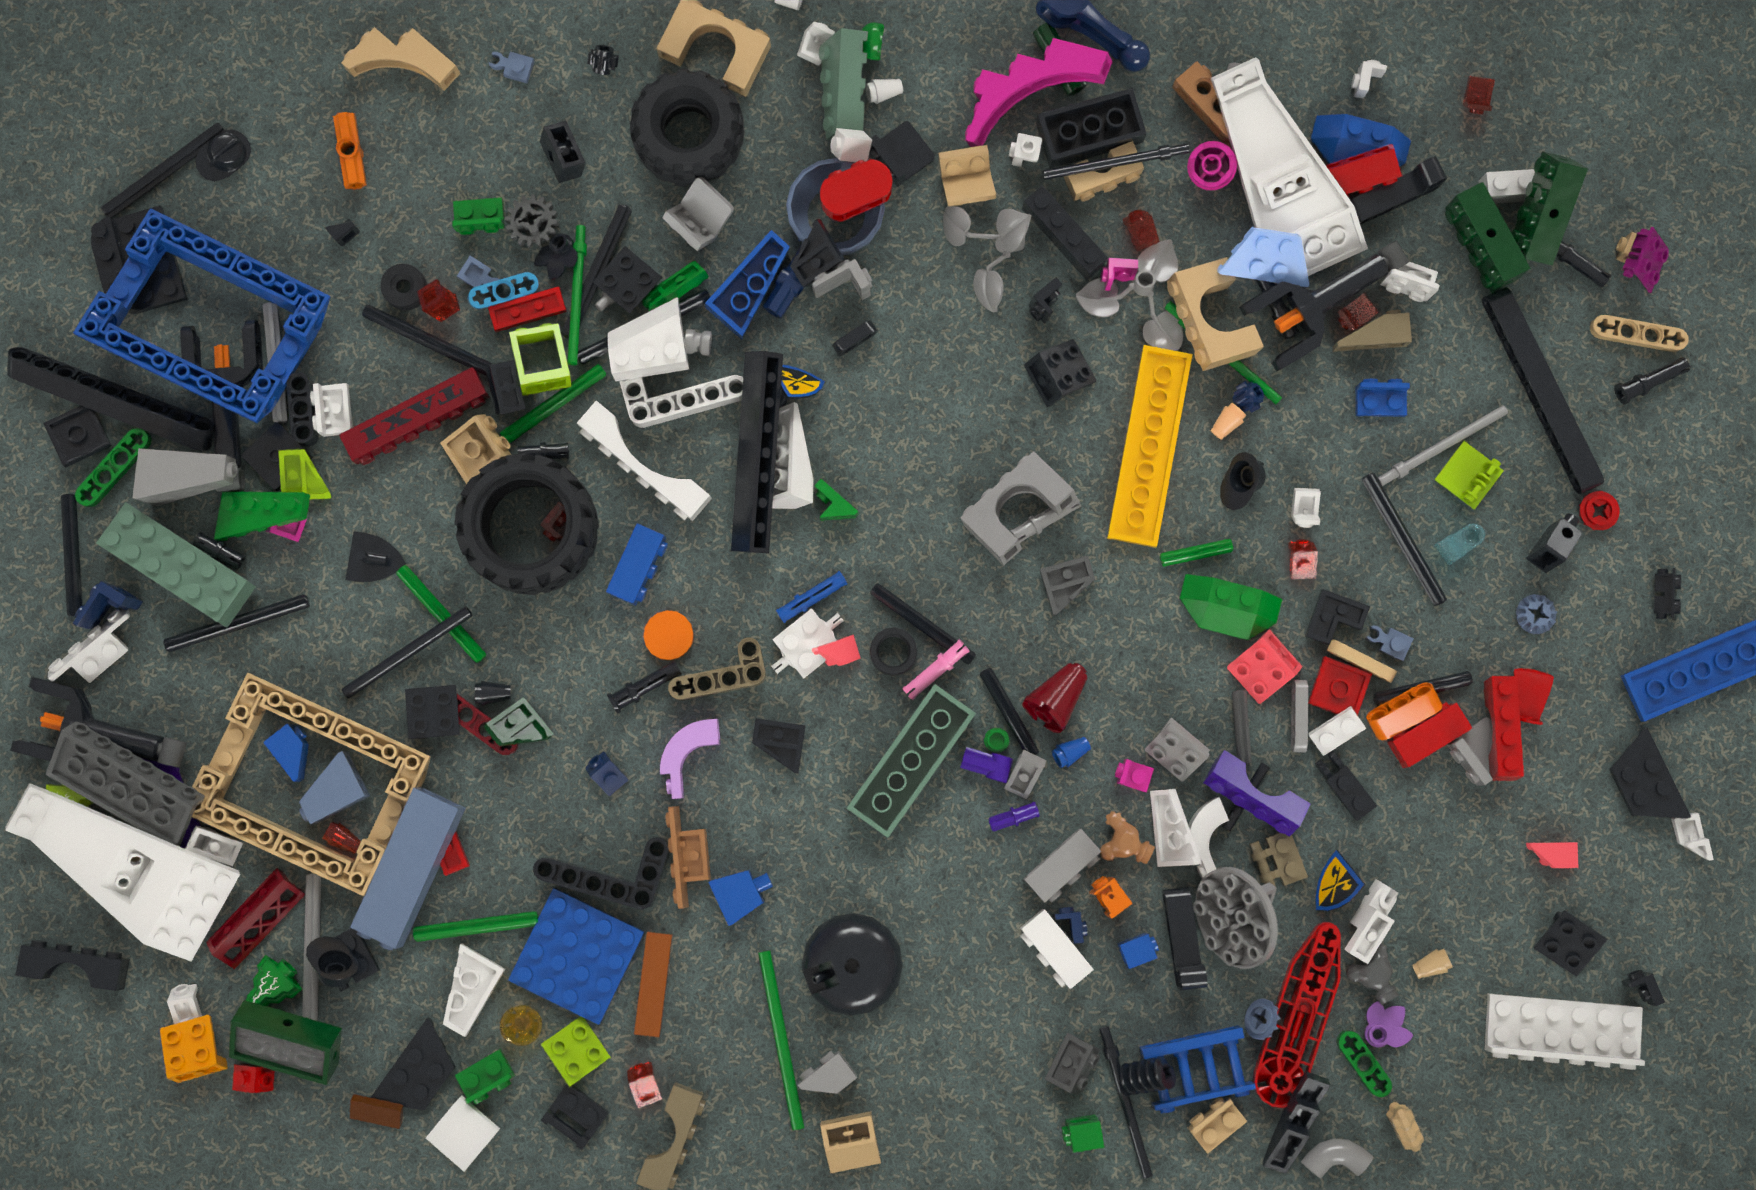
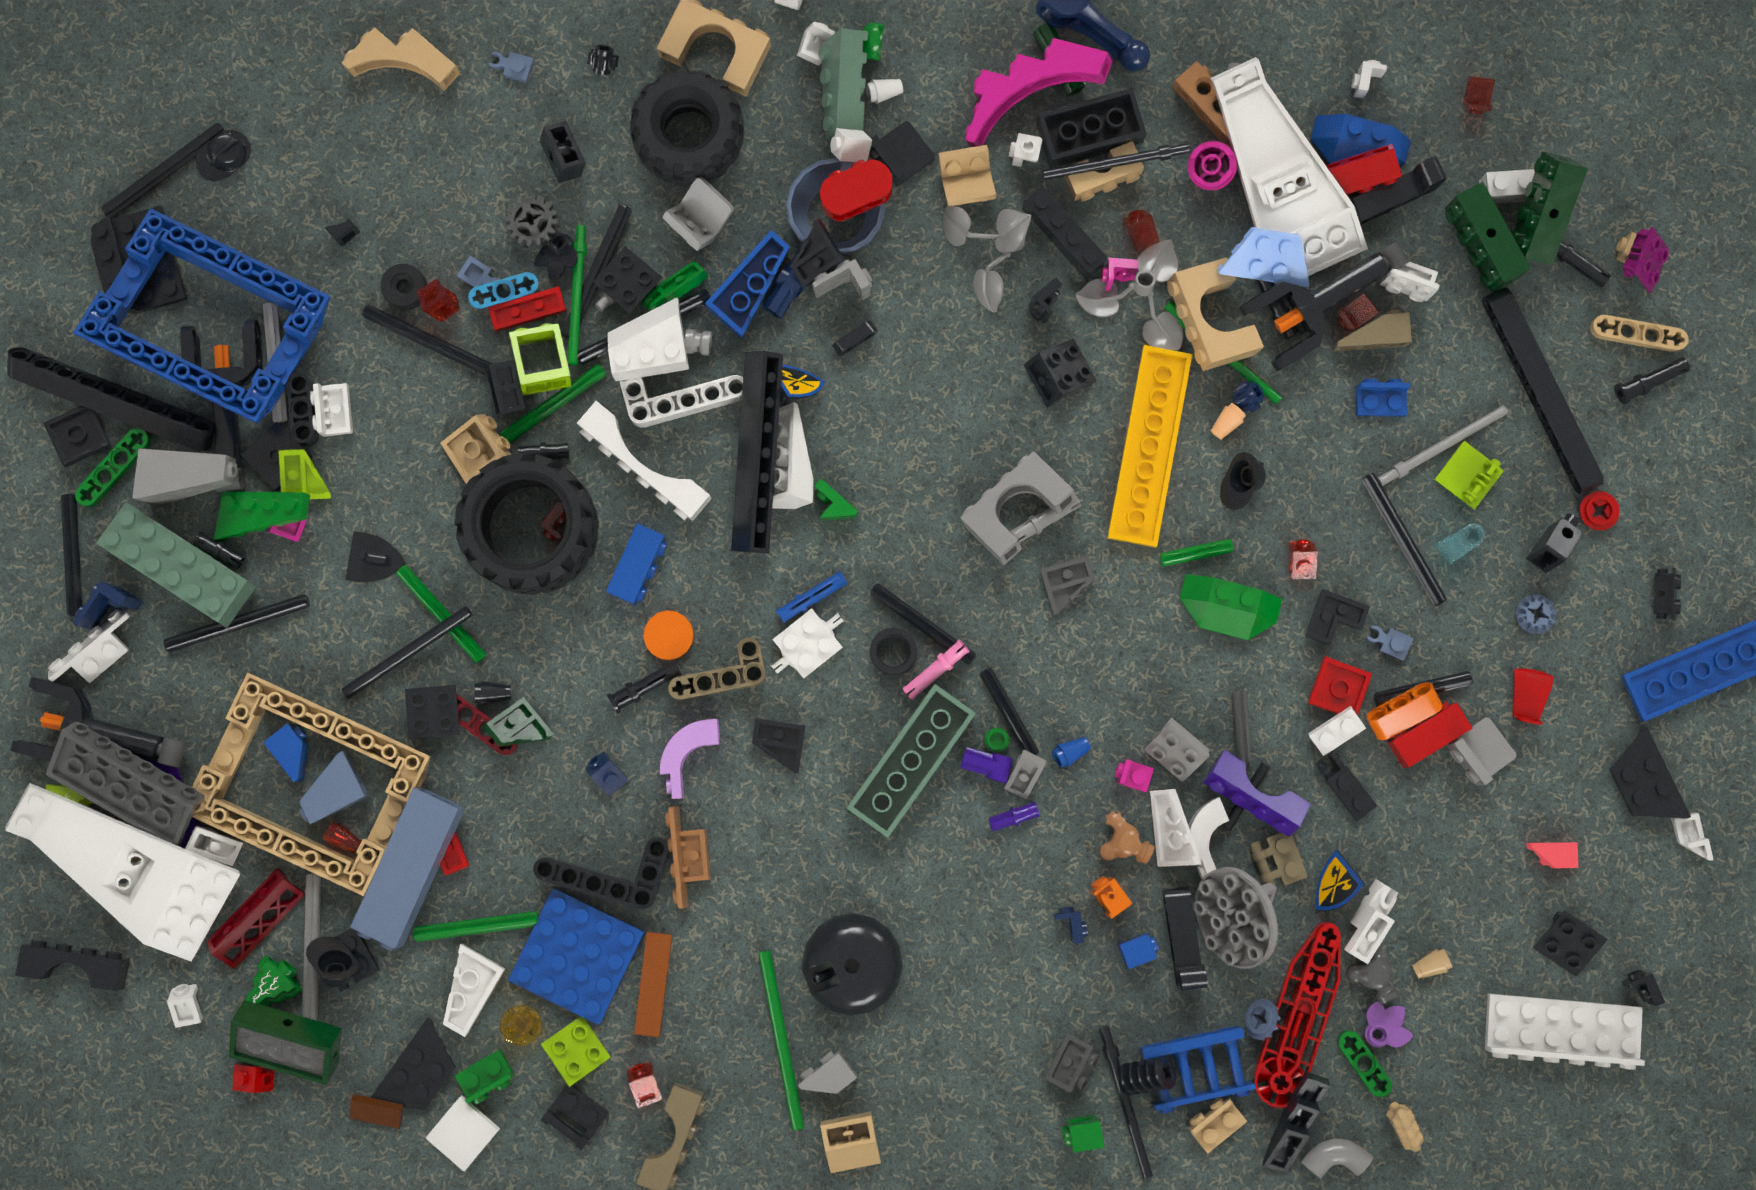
light orange bracket [160,1015,228,1083] -> none
orange piece [333,112,367,190] -> none
dark red brick [339,367,490,465] -> none
green bracket [452,197,505,235] -> none
blue torso [708,870,773,926] -> none
coral slope [812,635,861,666] -> none
white brick [1020,909,1094,989] -> none
dark red cone [1022,663,1088,733] -> none
light grey brick [1023,828,1102,902] -> none
coral bracket [1227,629,1303,704] -> none
white bracket [1291,488,1321,528] -> none
light grey beam [1291,680,1308,753] -> none
tan beam [1326,639,1397,683] -> none
red arch [1484,676,1524,781] -> none

